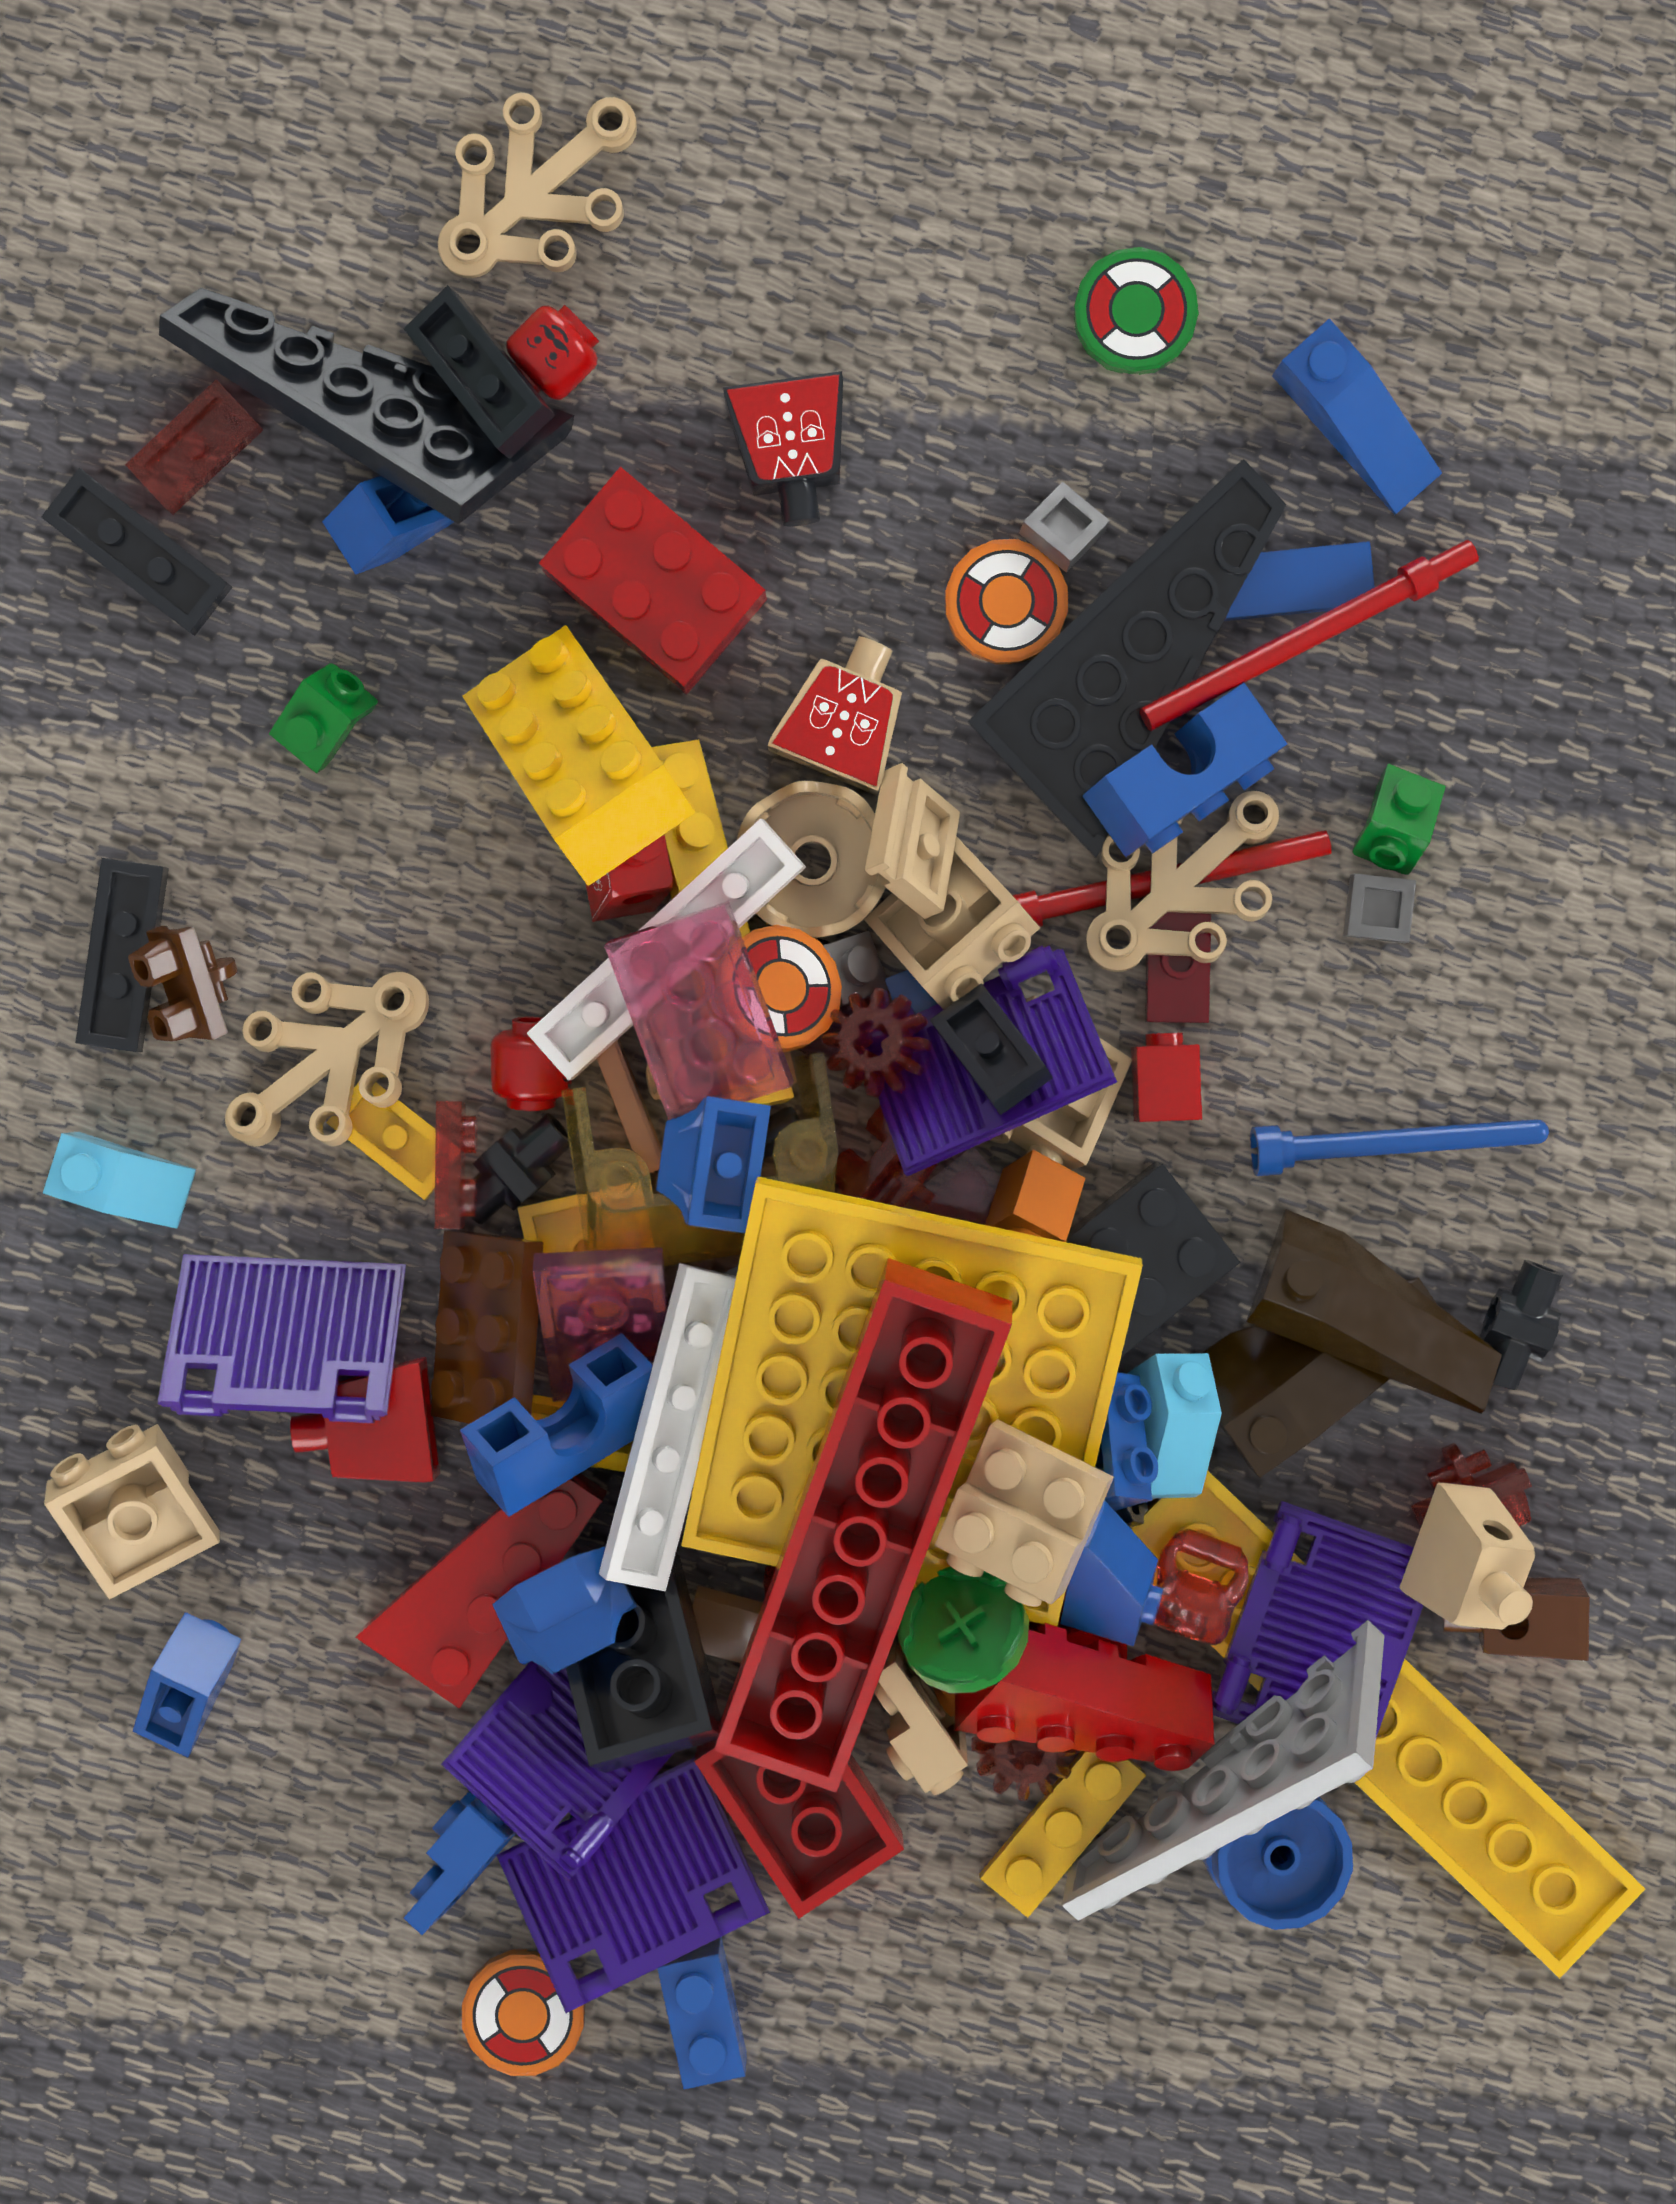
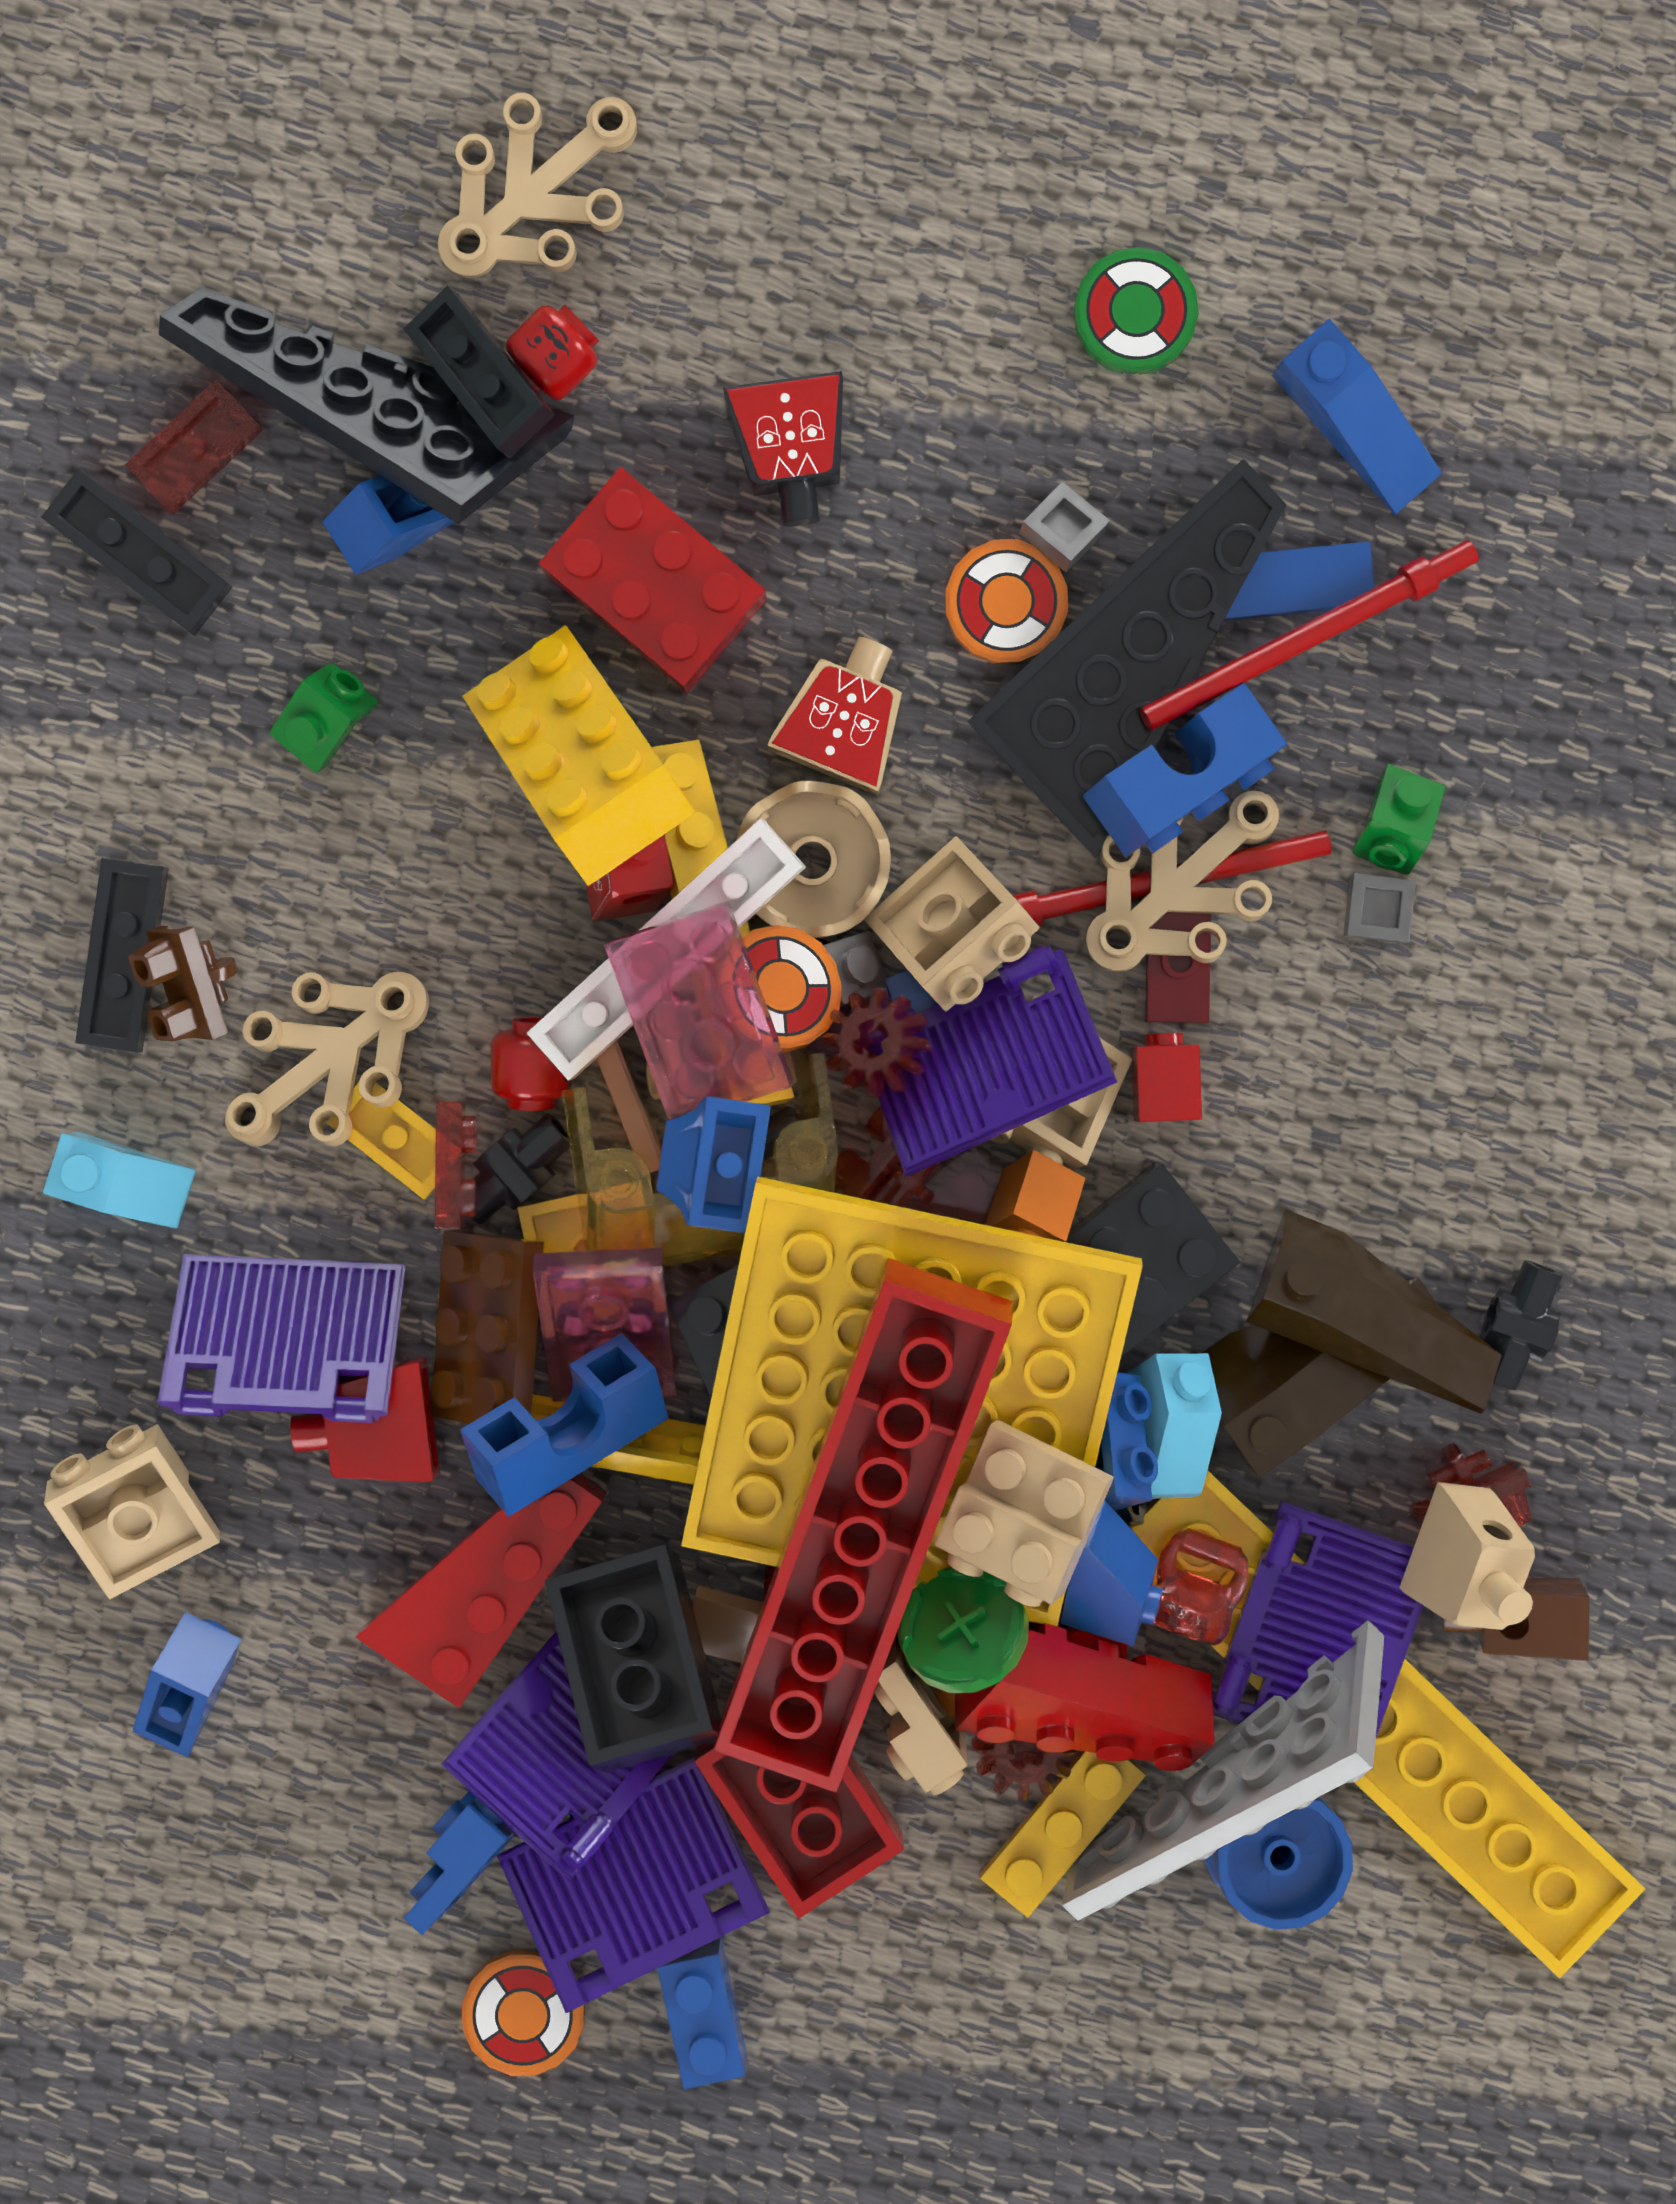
blue slope [492,1546,638,1674] -> none
white plate [599,1263,736,1591] -> none
tan plate [865,763,960,919] -> none
black plate [930,983,1053,1115] -> none
blue piece [1250,1119,1549,1176] -> none

